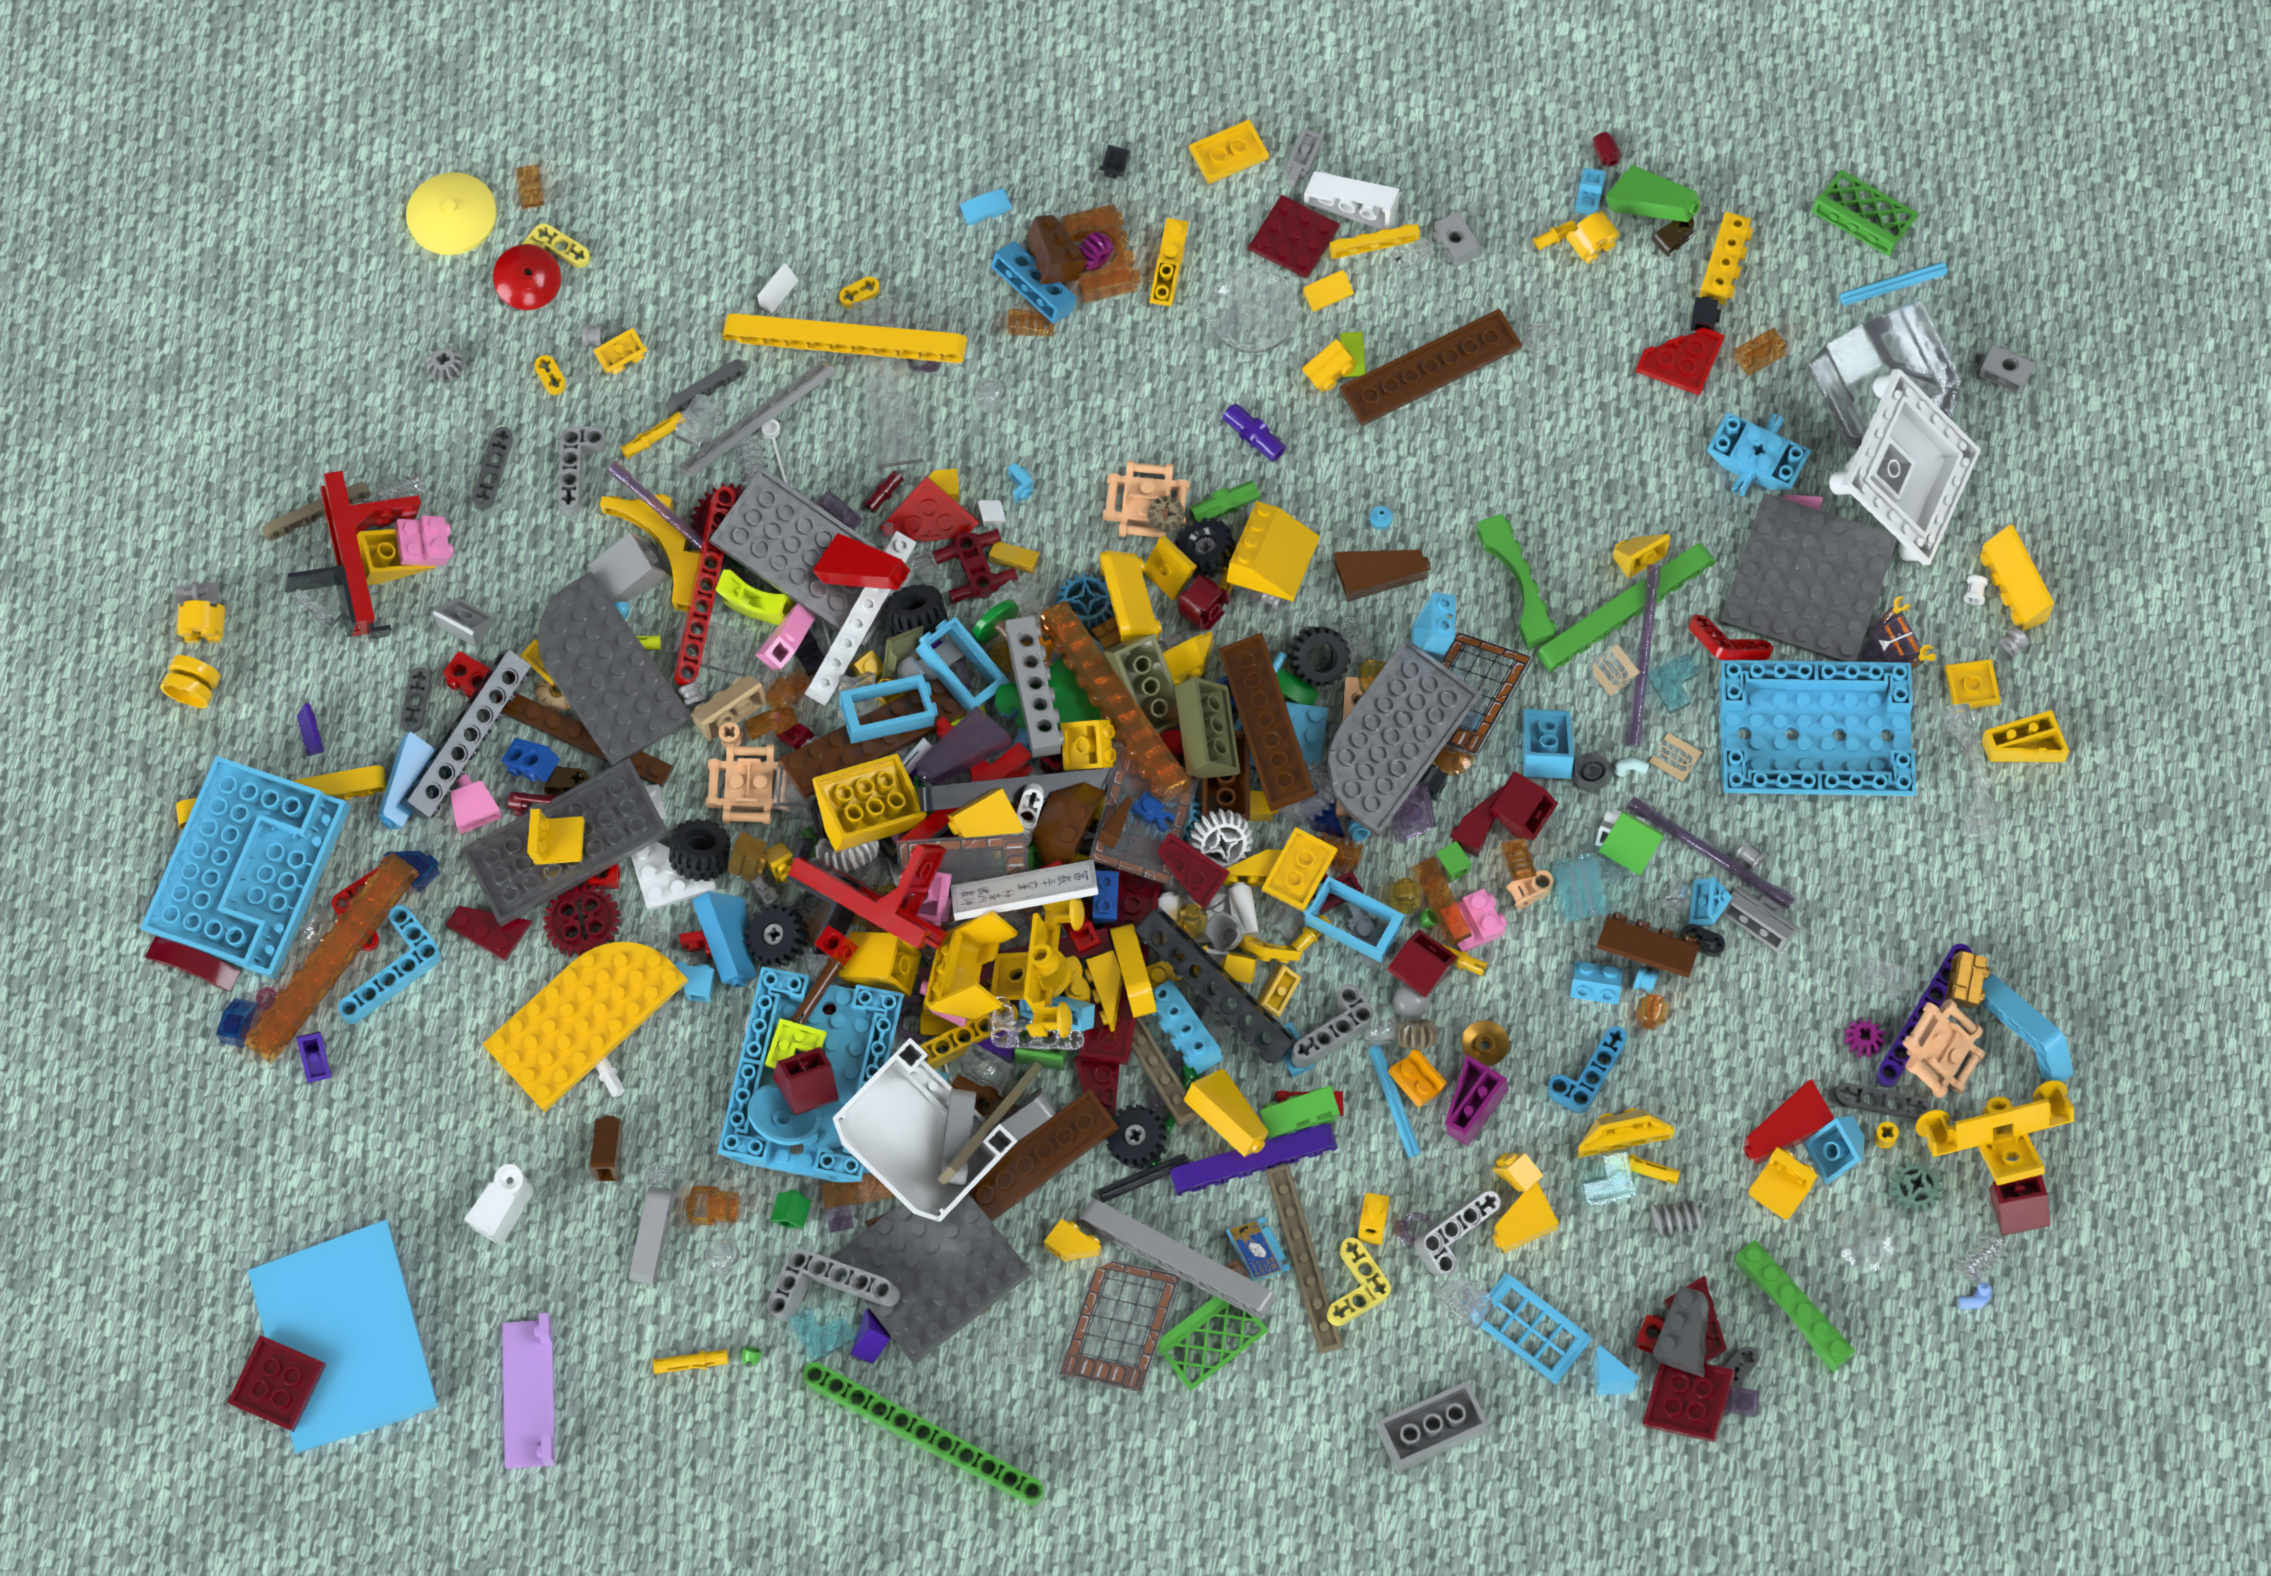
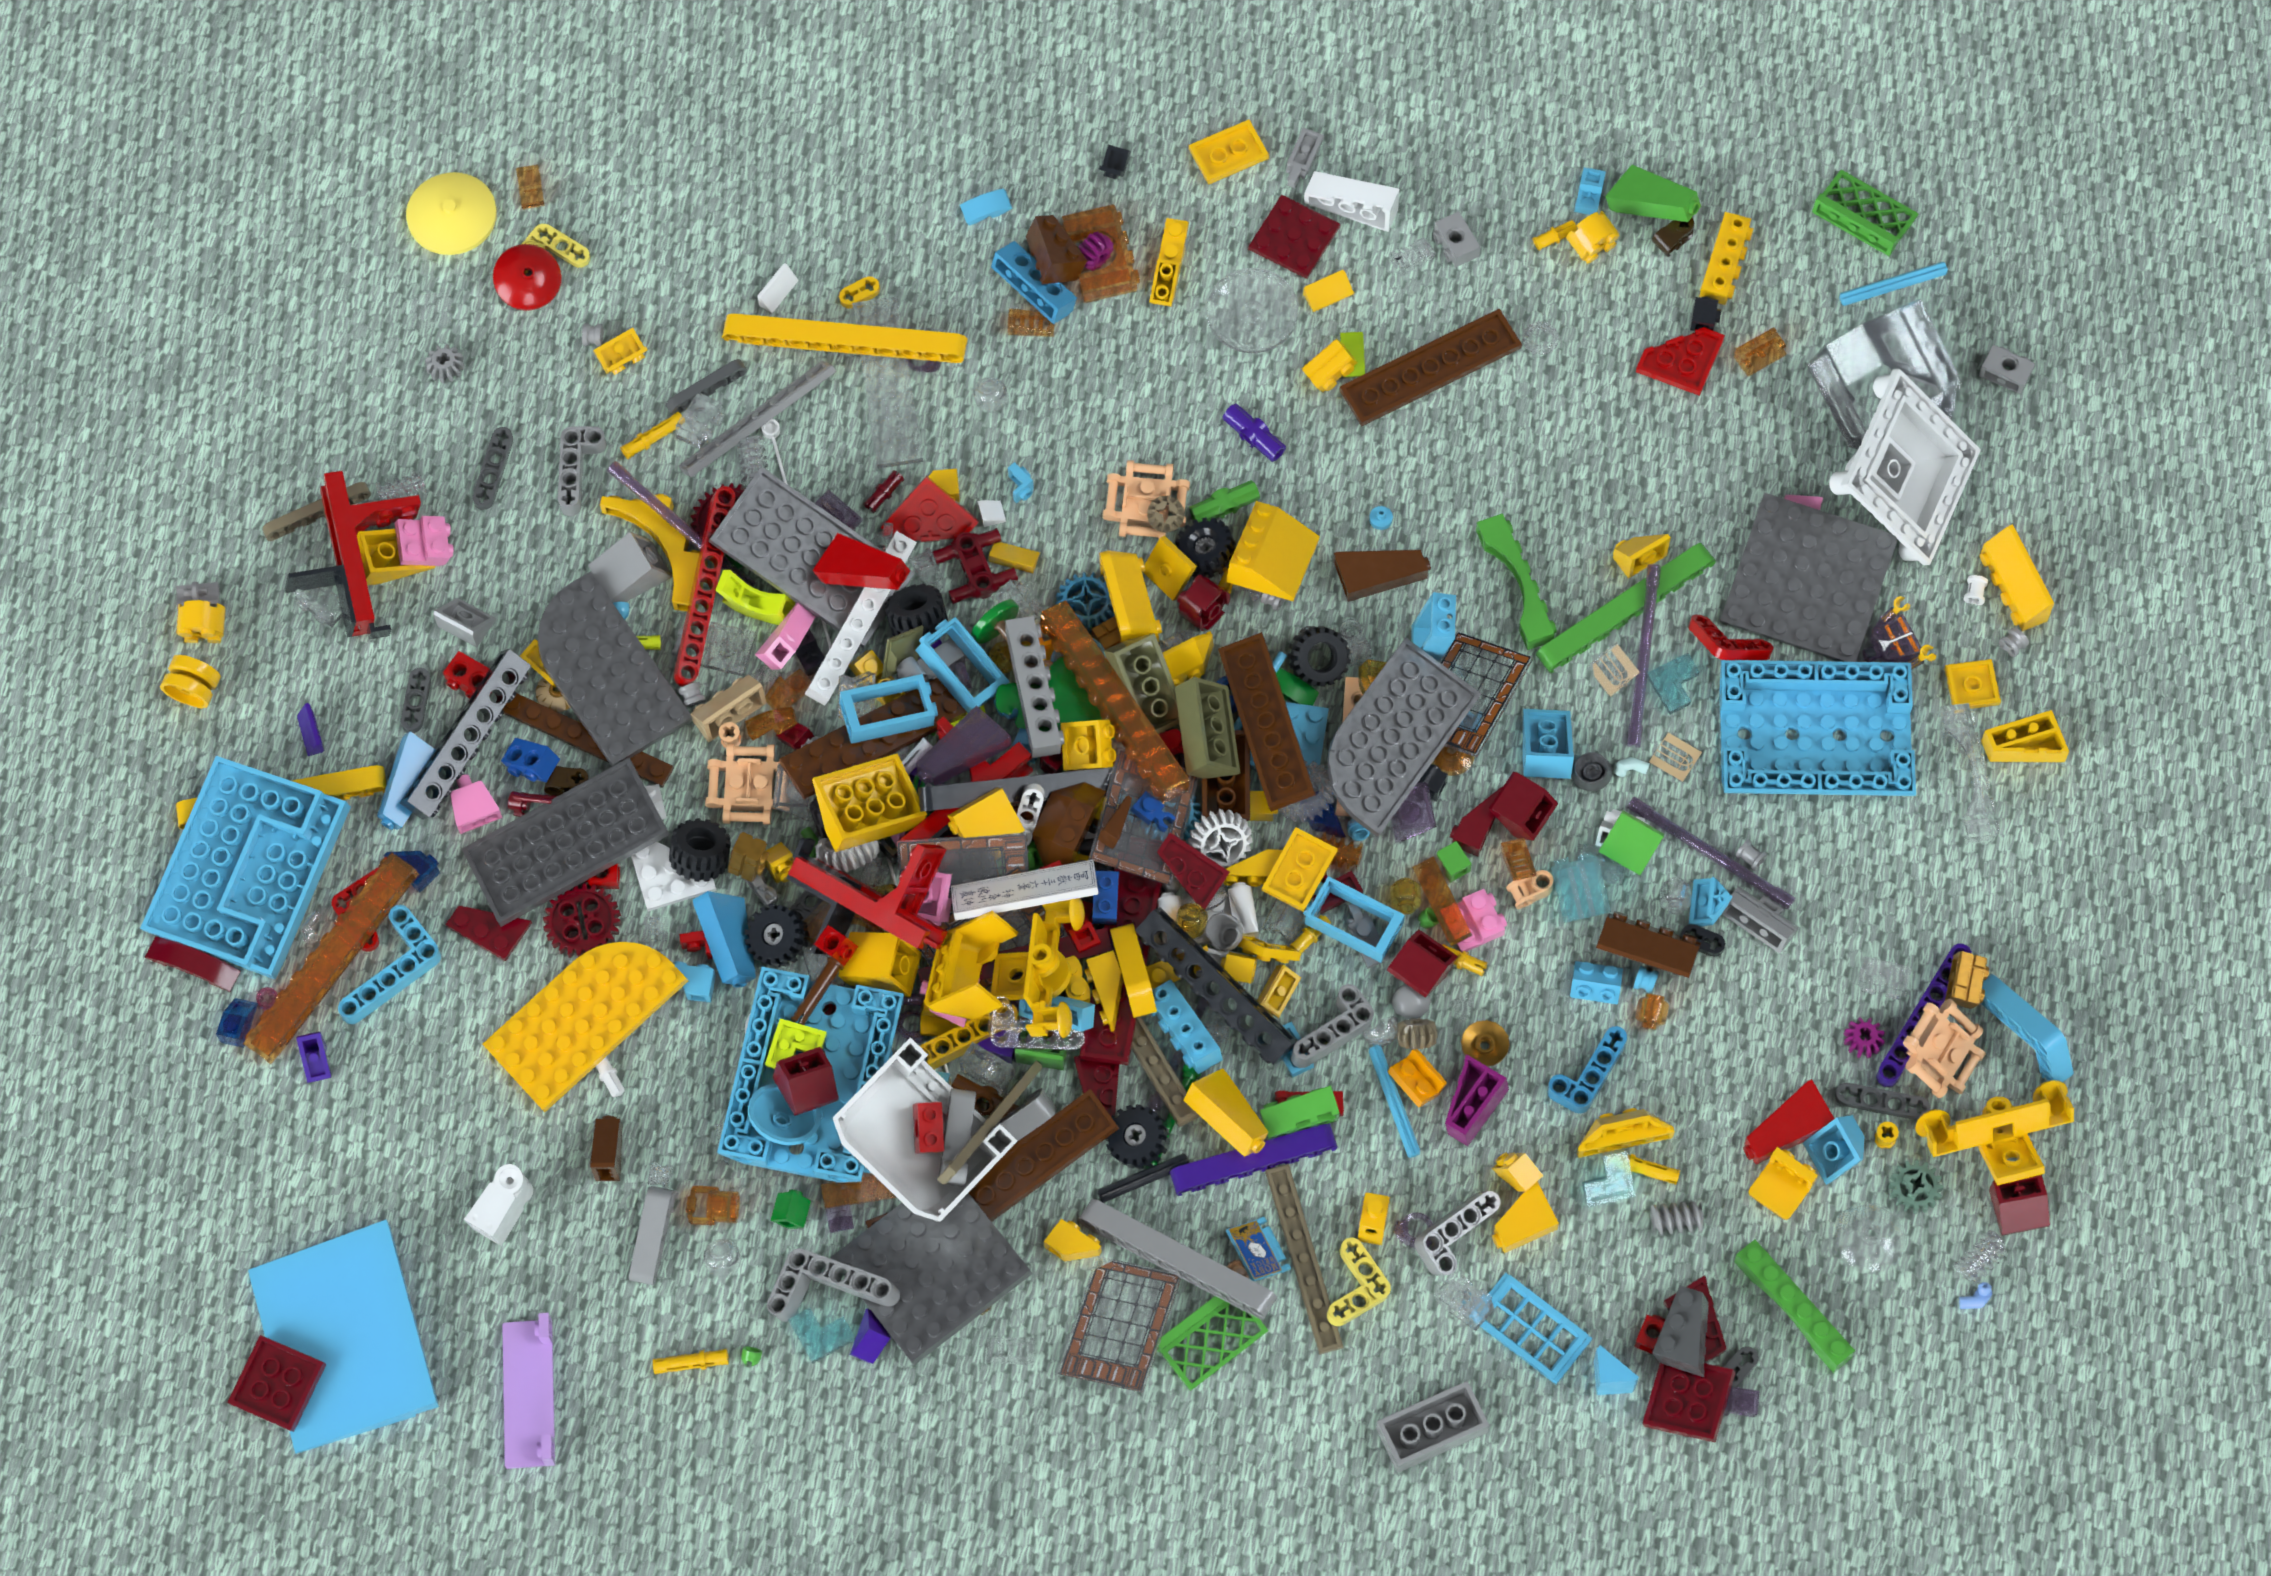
yellow bracket [527,809,585,865] -> none
yellow beam [534,355,566,395] -> none
bright green beam [803,1362,1044,1506] -> none
yellow plate [1329,224,1420,260] -> none
dark red brick [1593,132,1622,167] -> none
medium azure slope [1707,412,1811,496] -> none
none -> red brick [913,1102,944,1154]

